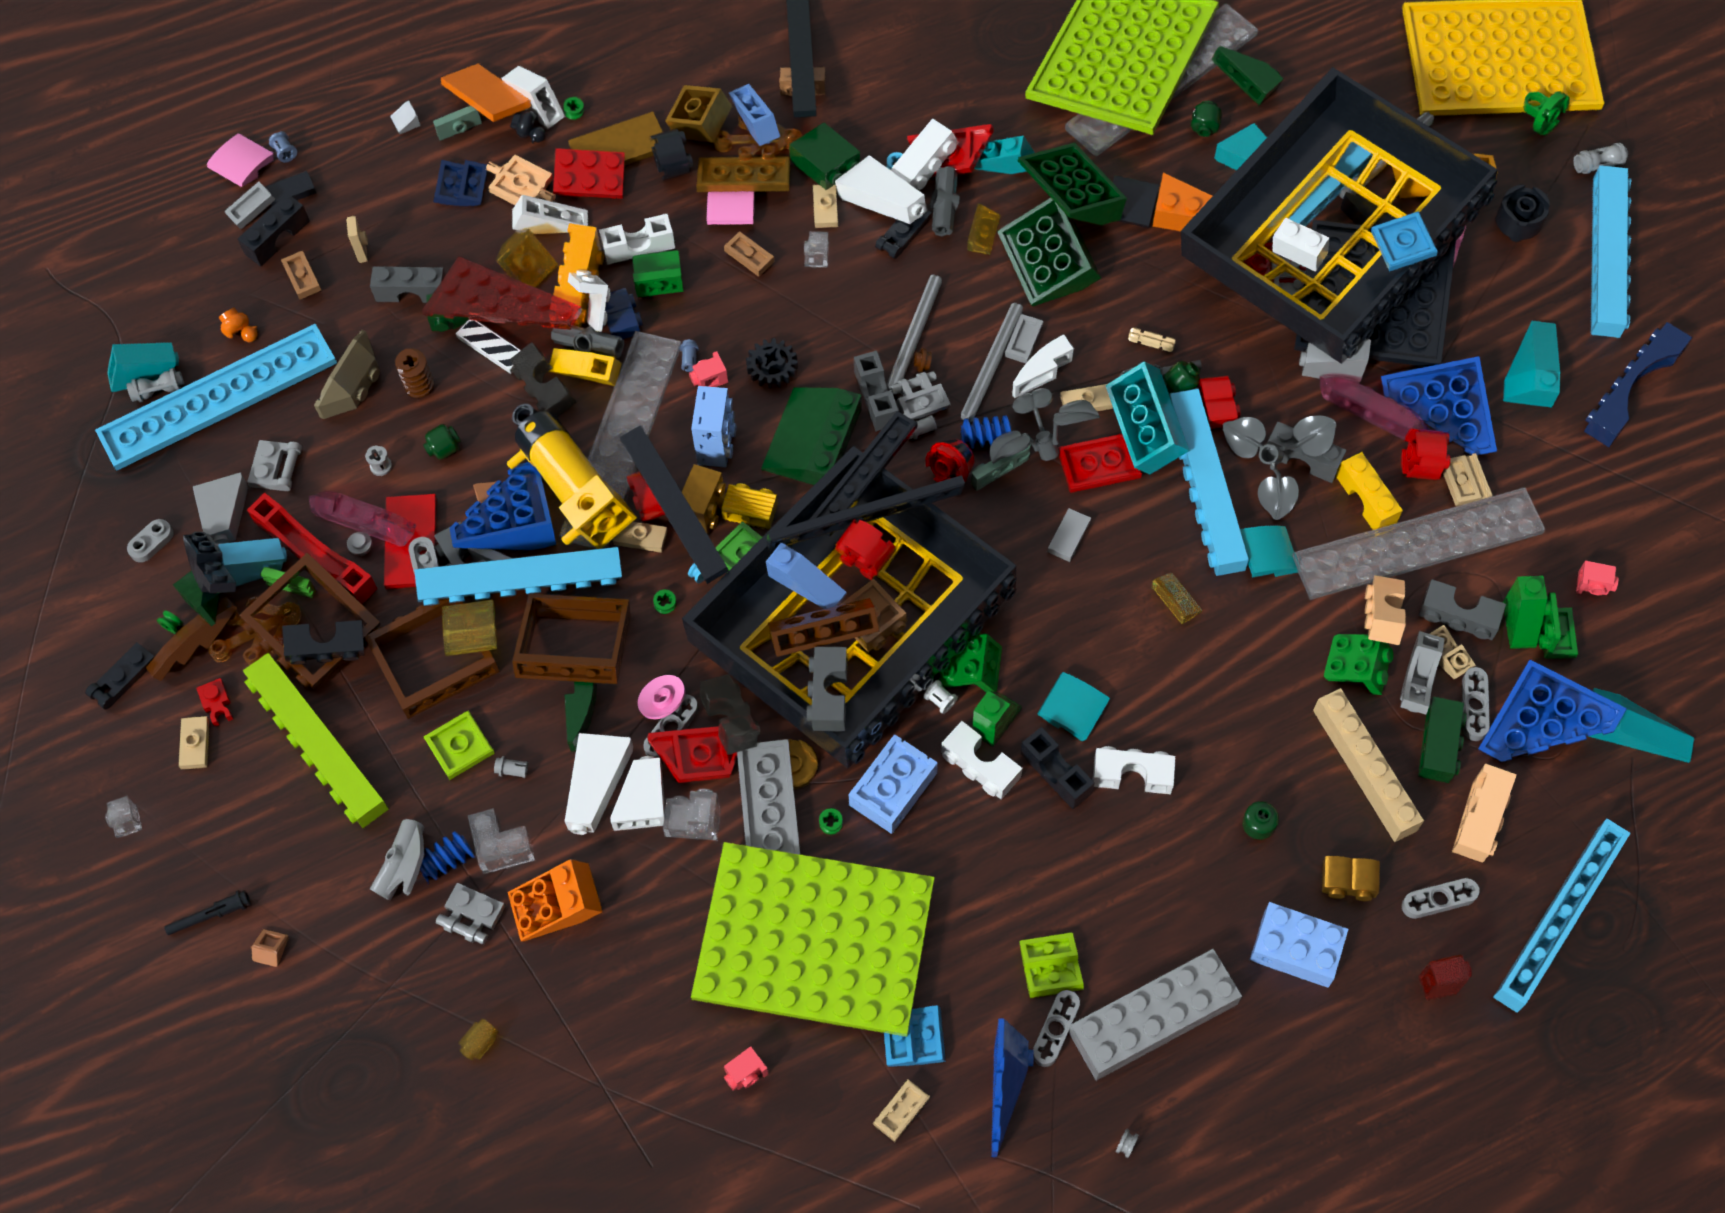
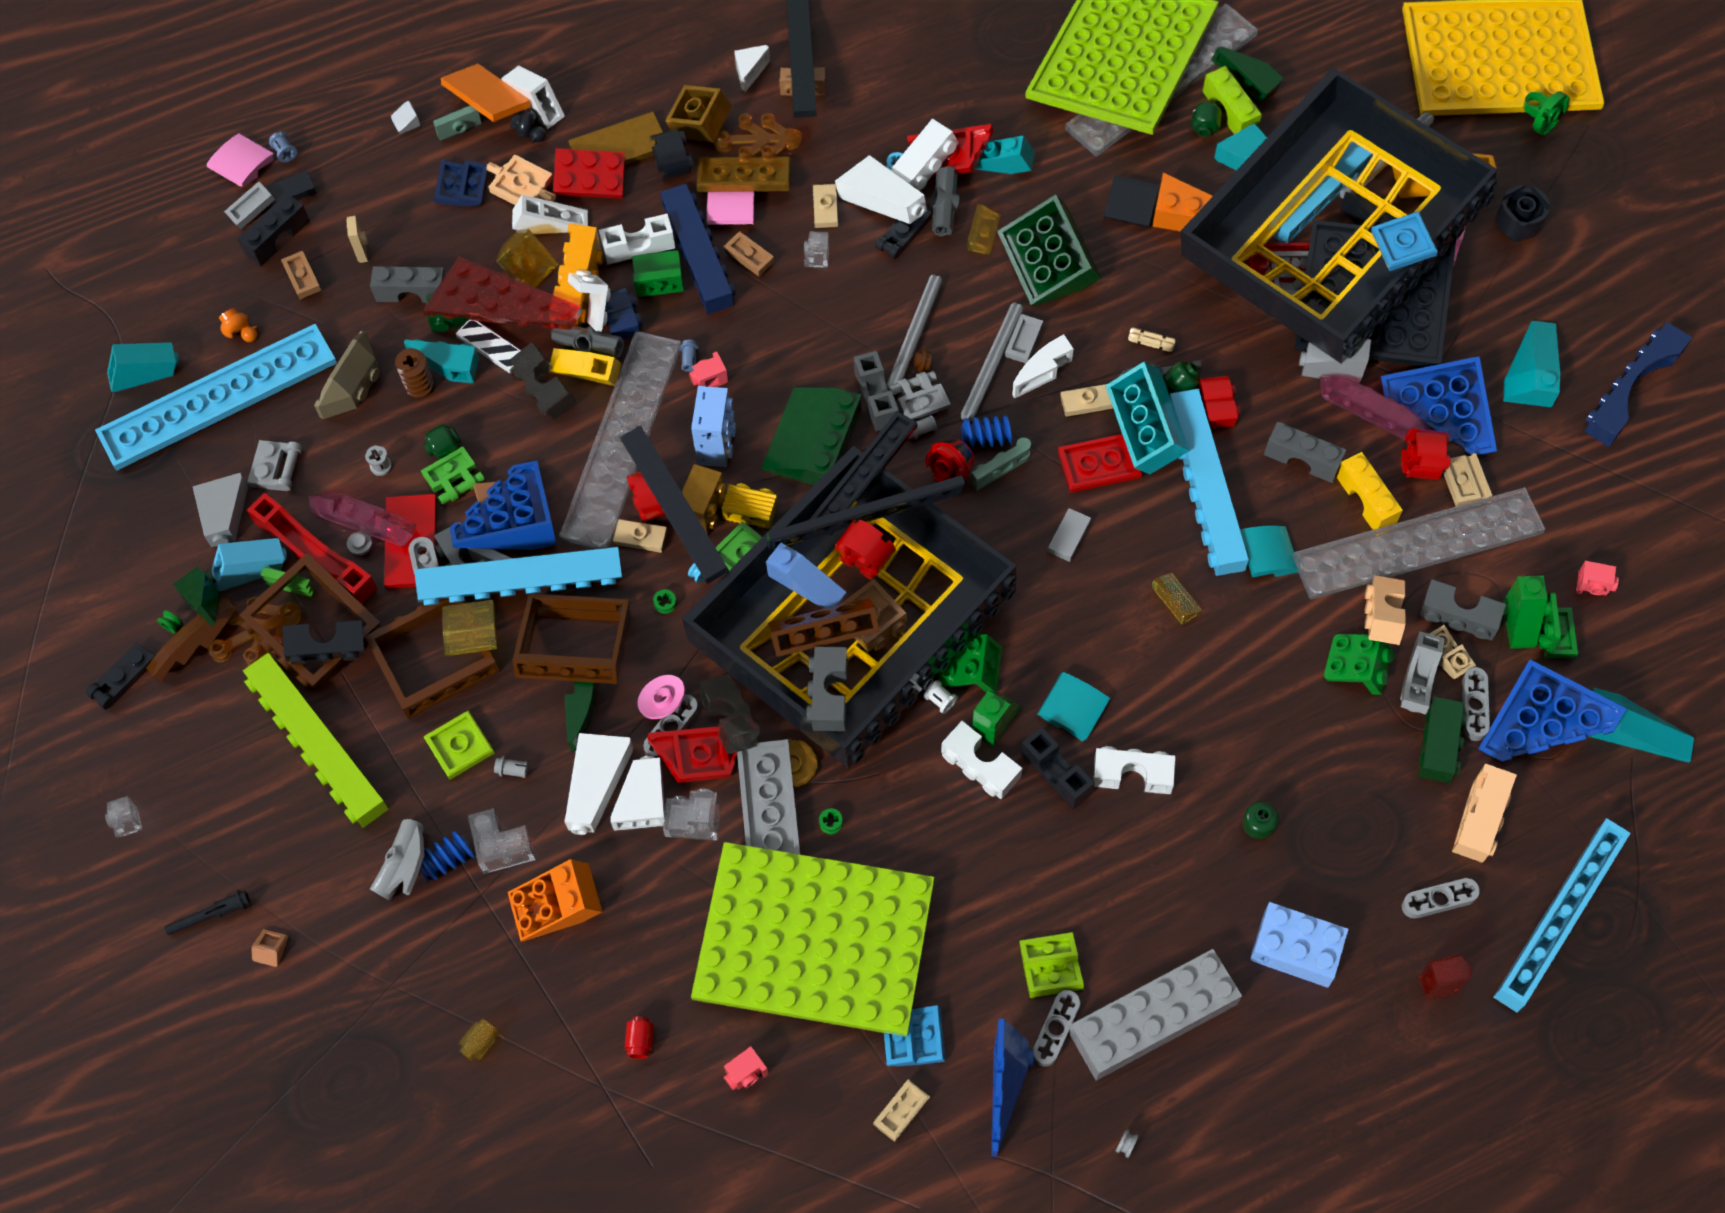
light grey piece [126,368,184,402] -> none
light grey plate [127,519,173,562] -> none
tan plate [179,716,210,769] -> none
black slope [183,531,236,593] -> none
red plate [196,678,233,727] -> none
light grey plate [436,883,506,945] -> none
yellow piece [507,403,637,549] -> none
green bush [563,97,584,119] -> none
medium blue slope [729,84,780,146] -> none
black gear [746,338,798,389] -> none
dark green brick [789,122,860,190] -> none
light blue piece [849,734,938,834] -> none
dark grey plant [990,388,1100,464] -> none
dark green slope [1018,143,1127,225] -> none
dark grey plant [1223,416,1337,520] -> none
white brick [1273,218,1329,272] -> none
tan brick [1313,688,1424,842] -> none
pearl gold brick [1322,856,1380,901] -> none
light grey piece [1574,143,1628,174] -> none
medium azure brick [1591,165,1631,338] -> none
none -> teal slope [404,339,479,383]
none -> bright green plate [421,446,485,505]
none -> red brick [624,1016,654,1059]
none -> dark blue brick [660,184,736,314]
none -> white slope [734,45,770,92]
none -> lime arch [1203,66,1262,134]

